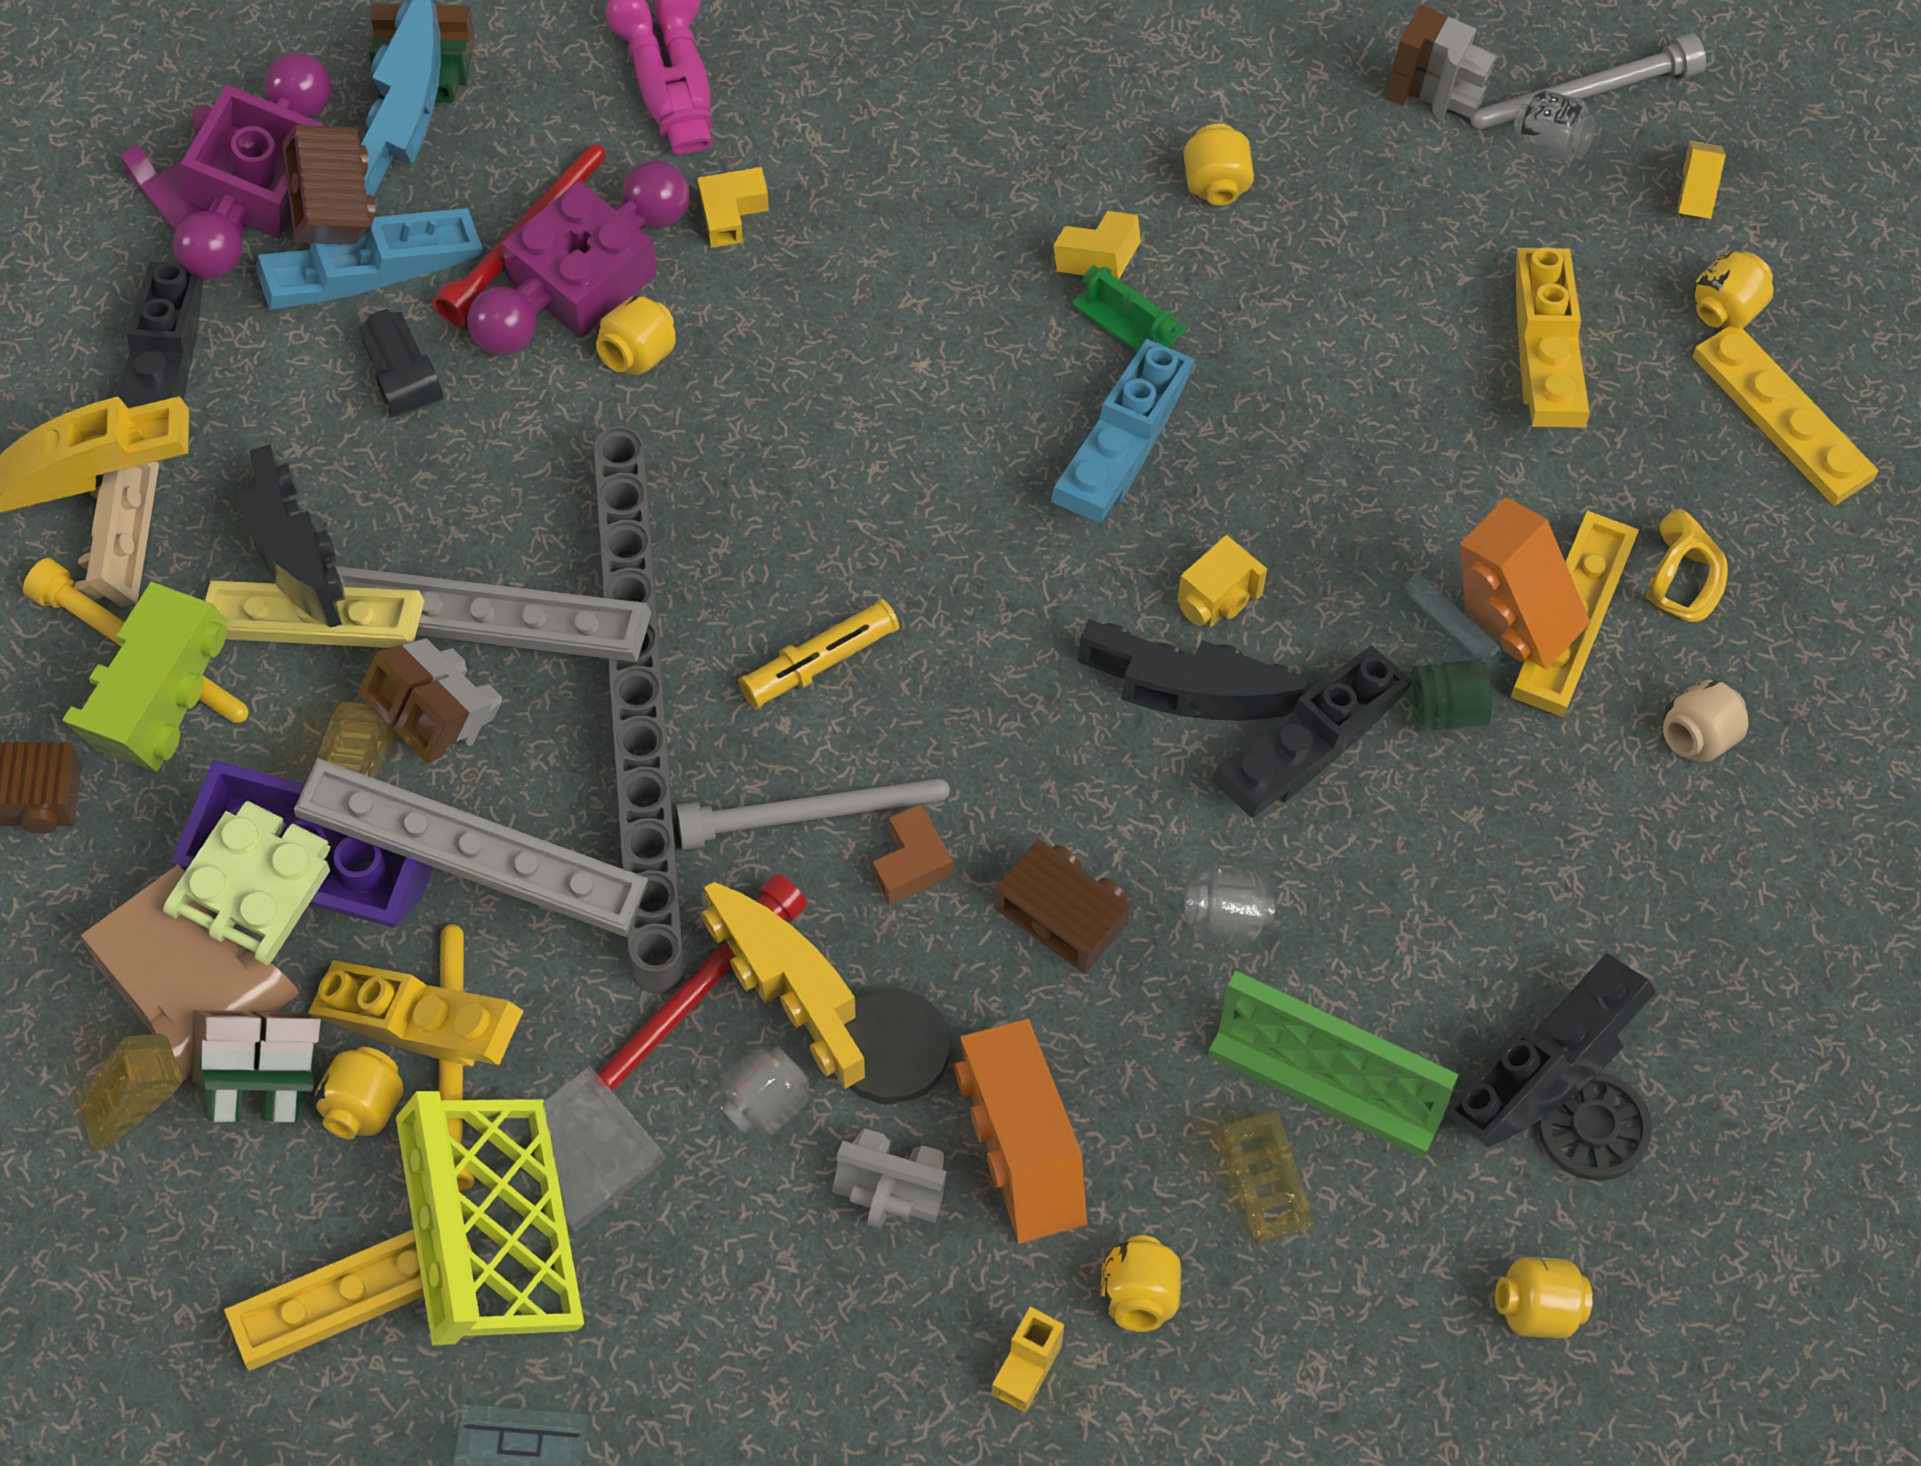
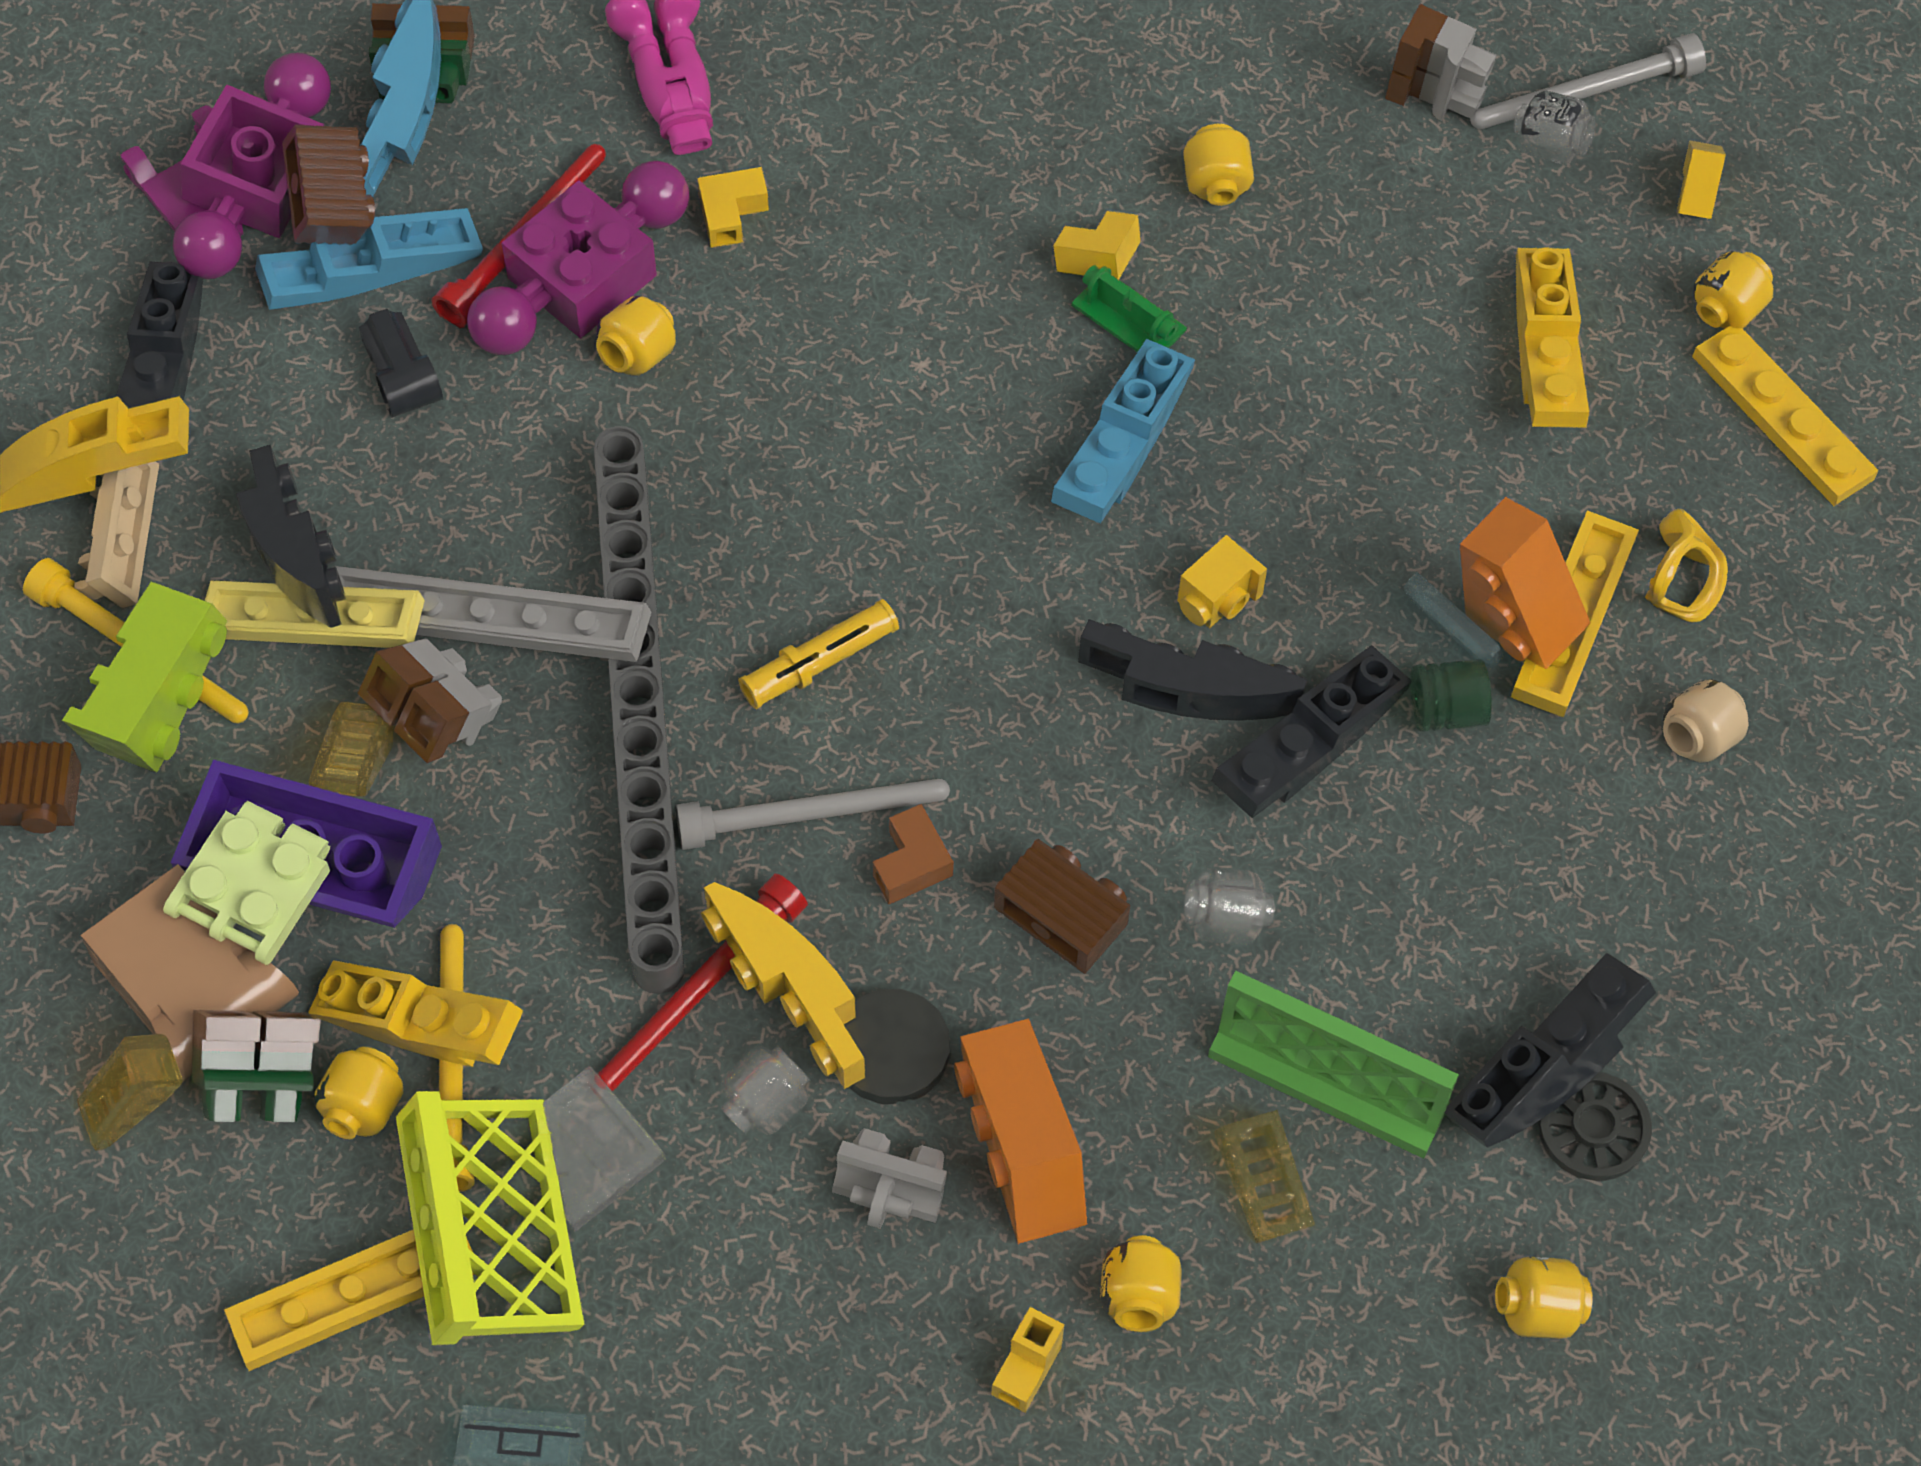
light grey tile [294,758,648,937] -> none

